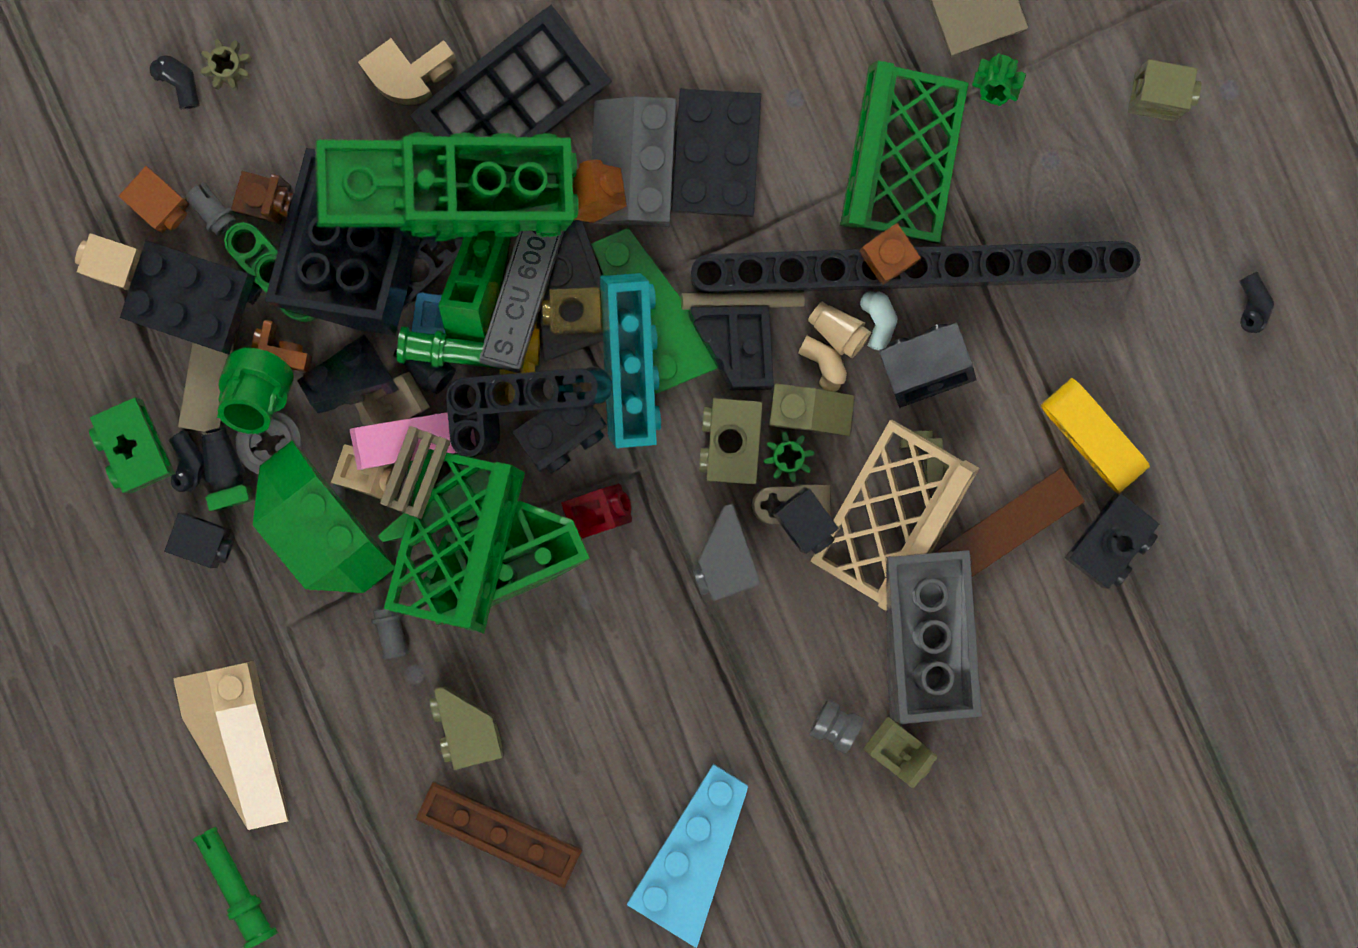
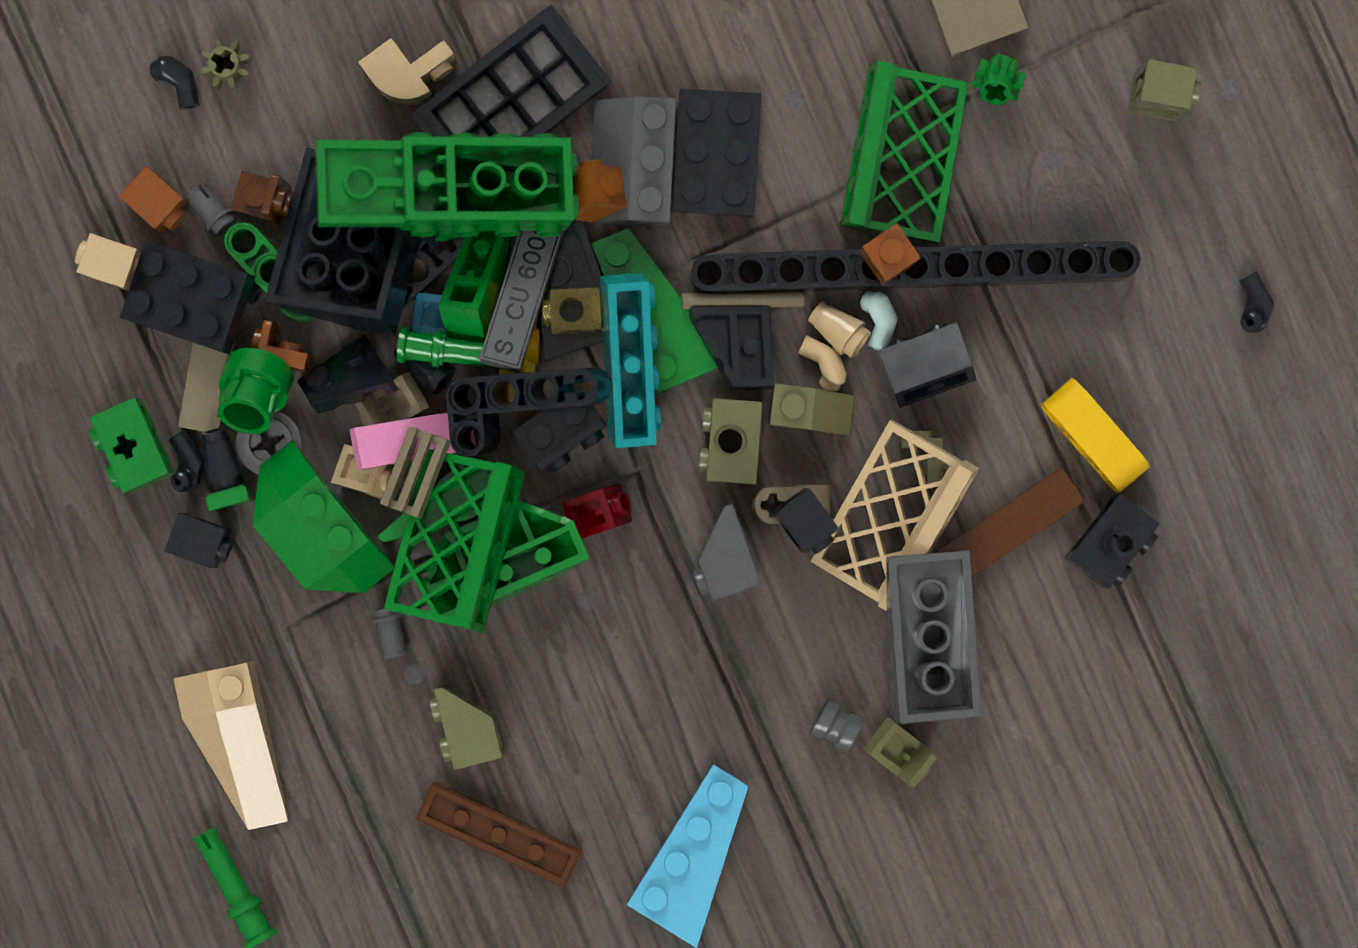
green gear [763,432,814,483] -> none

